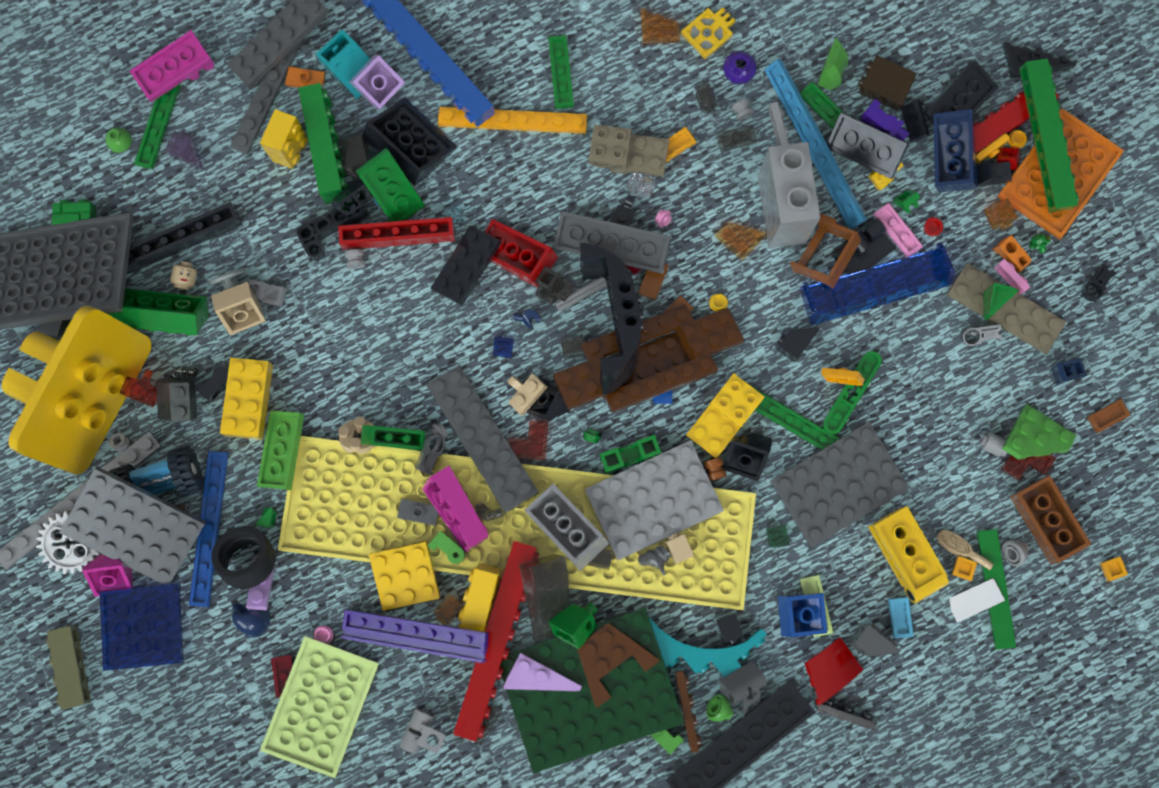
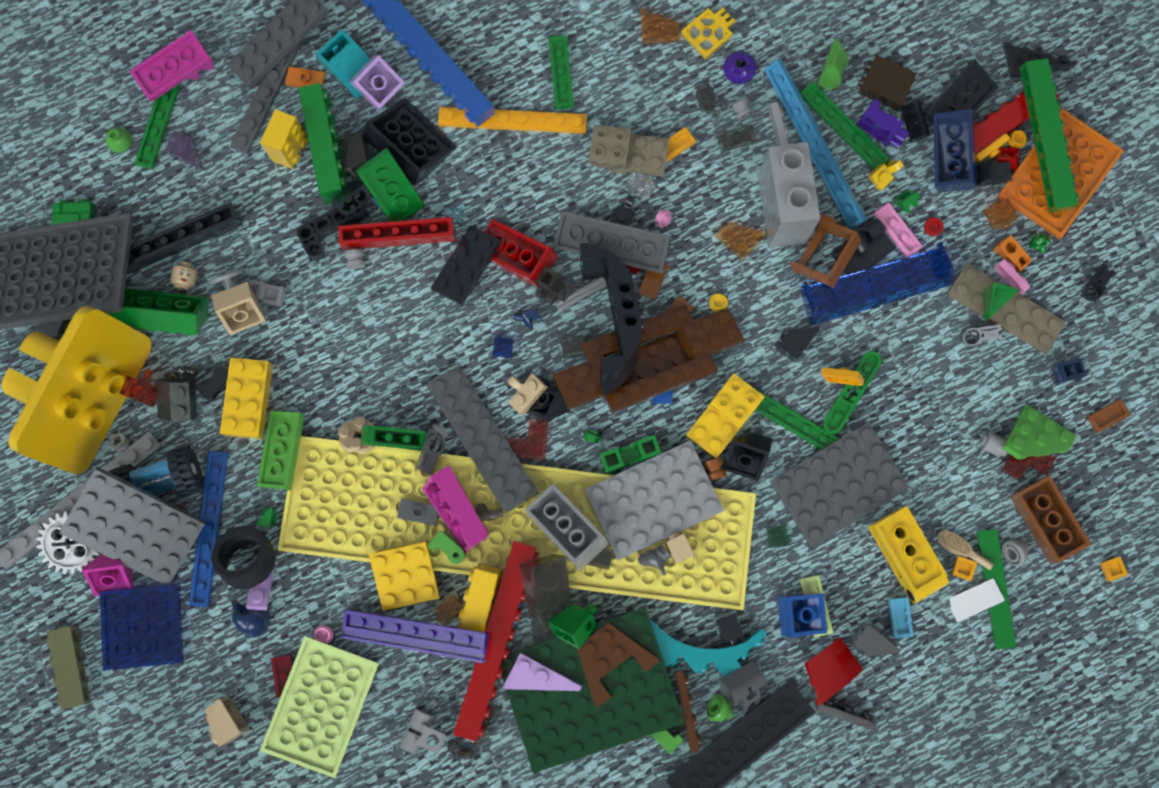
plate [827,113,909,179] -> none
none -> tan slope [204,696,250,747]
none -> clear smoke arm [447,738,474,760]

